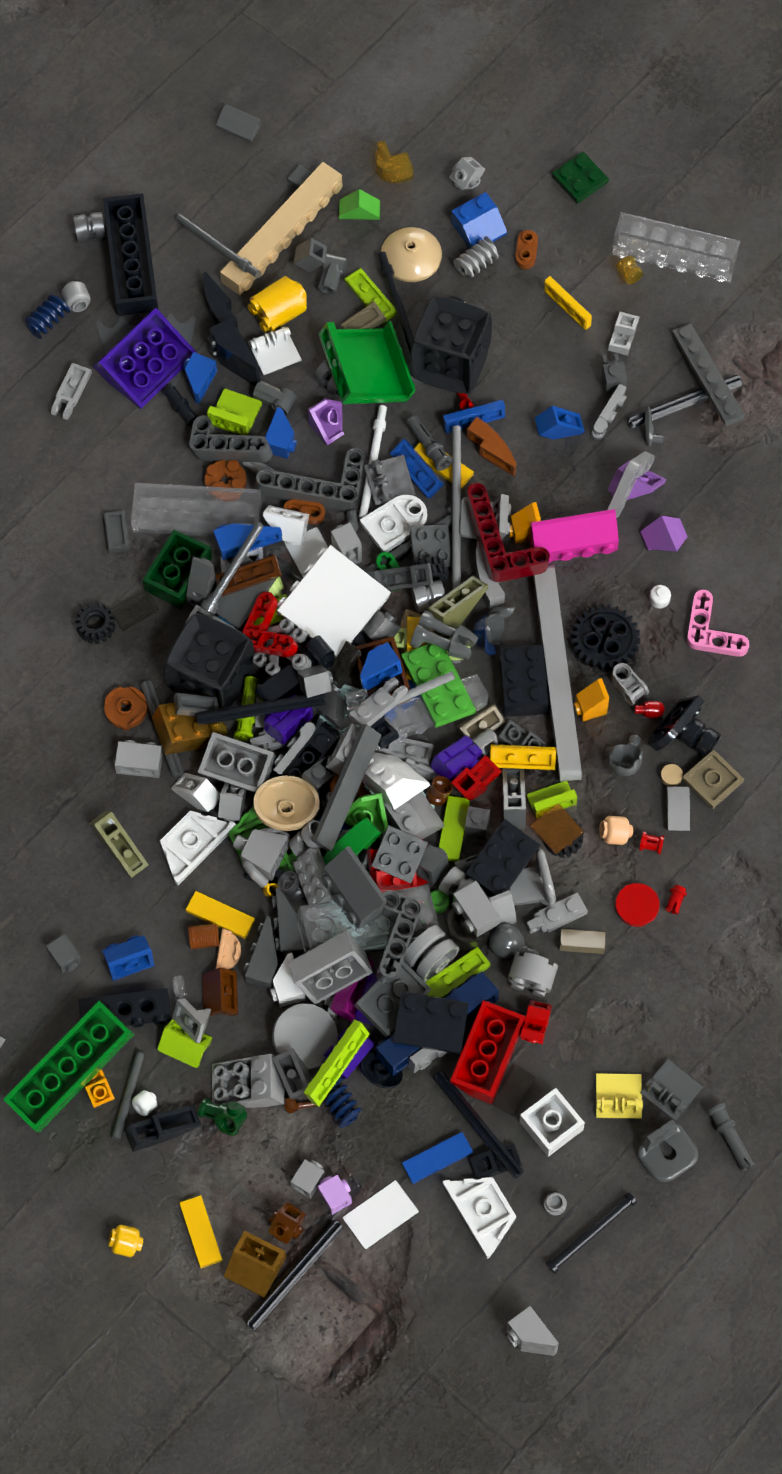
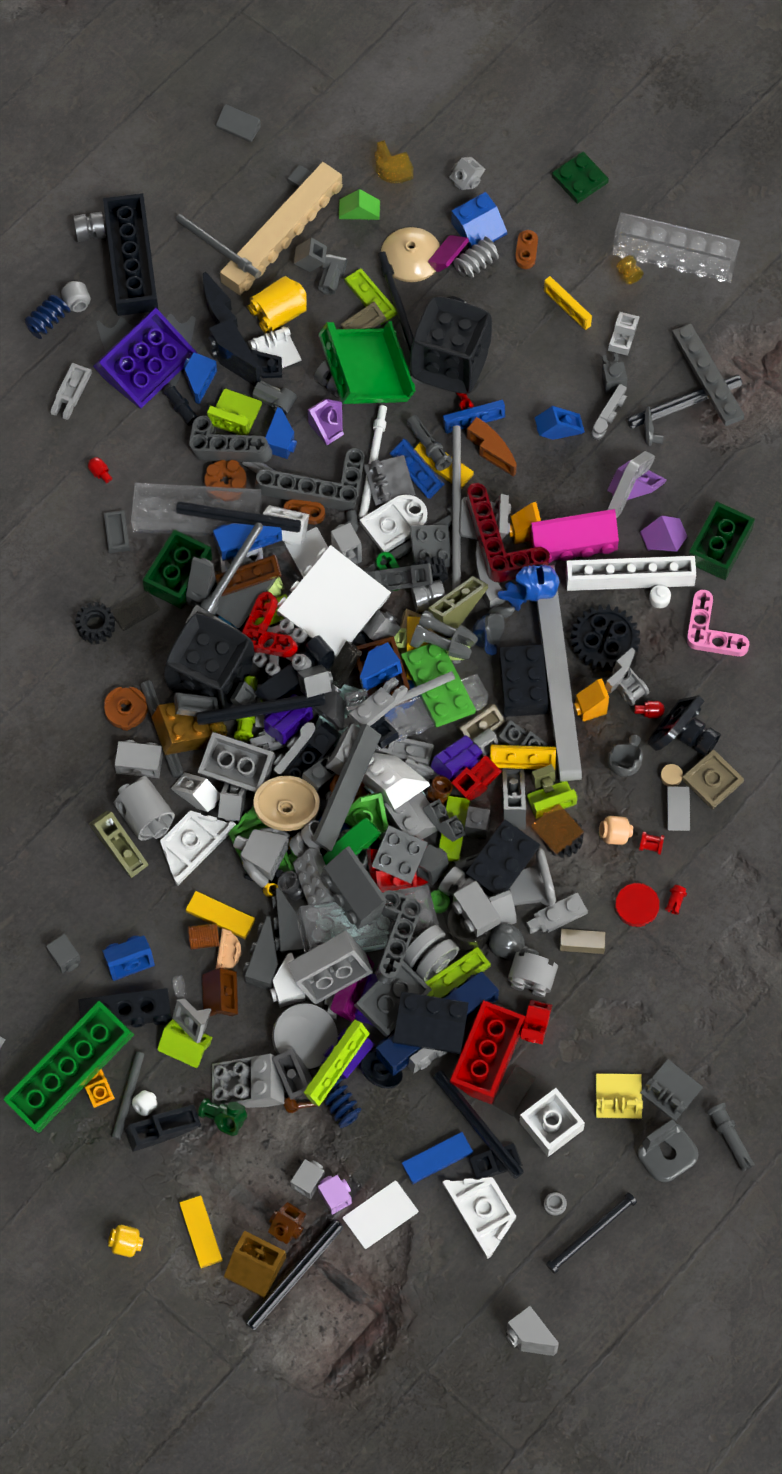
none -> red cylinder [88,457,112,483]
none -> light grey cylinder [114,776,175,841]
none -> black axle [176,501,301,533]
none -> dark grey tile [230,681,258,706]
none -> black piece [251,350,282,378]
none -> dark grey slope [423,799,466,842]
none -> magenta slope [428,235,469,272]
none -> blue piece [497,565,560,611]
none -> olive tile [532,764,555,794]
none -> white brick [566,556,696,591]
none -> light grey slope [605,648,635,694]
none -> dark green brick [688,501,755,581]

